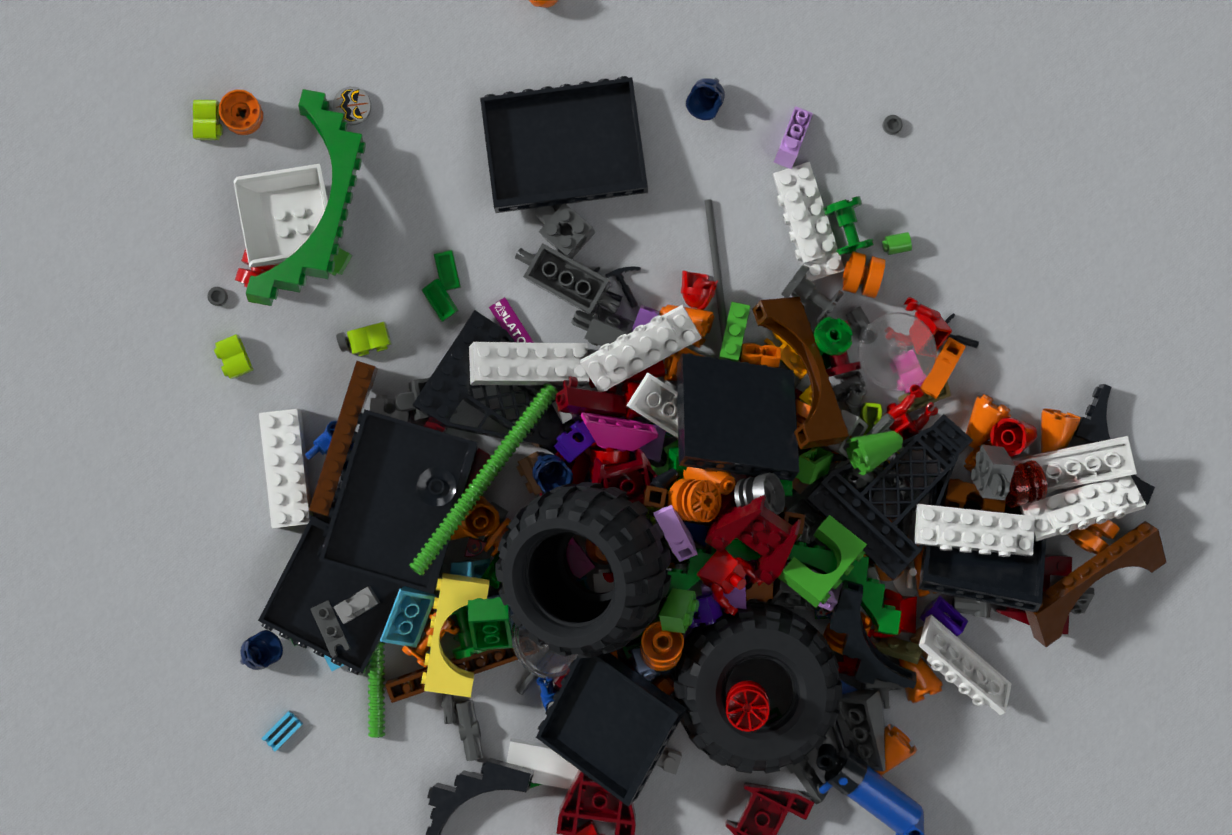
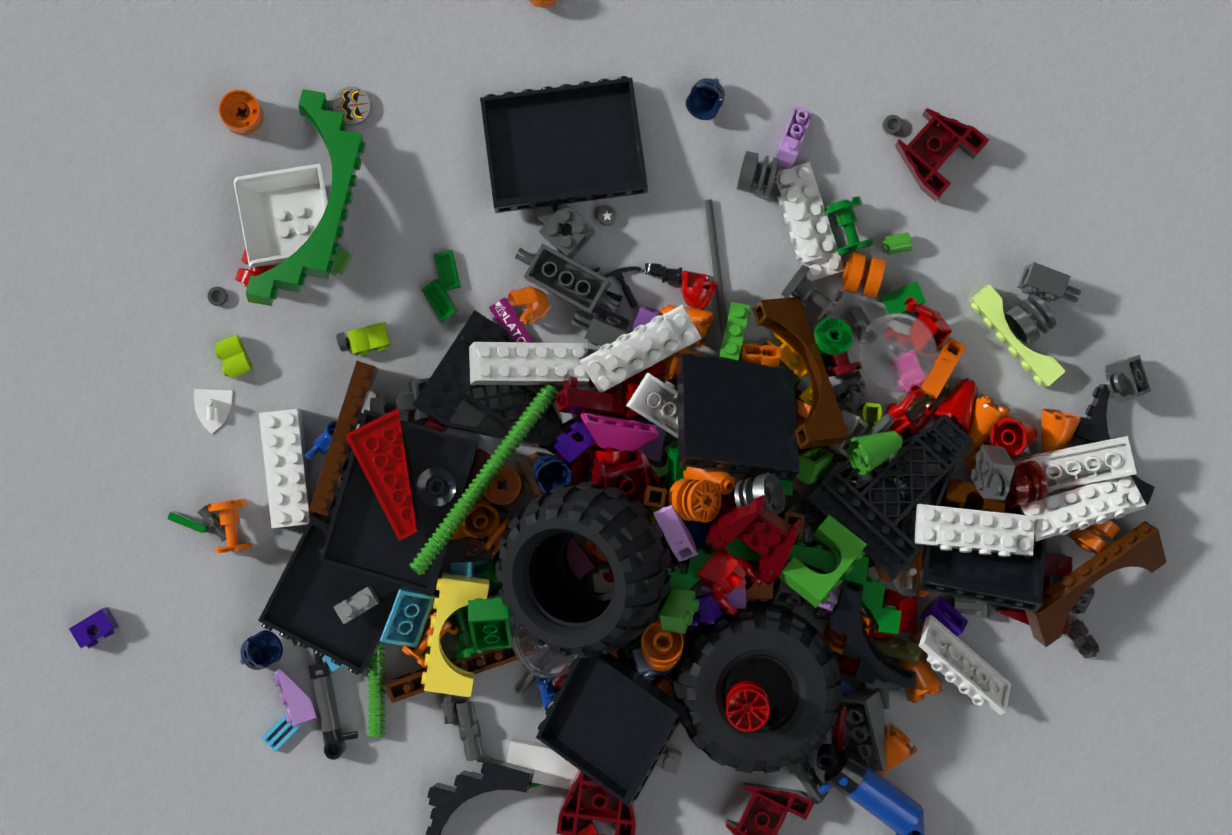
lime brick [193,100,223,140] -> none
dark grey plate [311,600,351,658] -> none
black cone [650,468,680,491] -> none
black piece [945,313,979,349] -> none
none -> dark purple brick [69,607,119,649]
none -> green tile [167,511,209,533]
none -> white shield [194,389,233,434]
none -> dark grey pin [197,505,226,542]
none -> orange piece [207,498,253,554]
none -> lavender slope [273,669,317,727]
none -> piece [308,649,358,760]
none -> red wing [345,408,417,541]
none -> orange wheel [483,465,523,506]
none -> orange helmet [508,286,551,326]
none -> flat silver tile [598,206,617,226]
none -> black connector [644,263,682,285]
none -> dark grey wheel [737,151,779,197]
none -> dark red axle [831,705,847,754]
none -> green brick [881,281,926,319]
none -> dark red wedge [895,108,989,202]
none -> red cone [932,378,978,433]
none -> yellowish green arch [969,284,1066,387]
none -> dark grey wheel [1005,294,1057,345]
none -> dark grey brick [1017,262,1081,303]
none -> clear smoke hinge [1067,618,1100,659]
none -> dark grey brick [1105,355,1151,403]

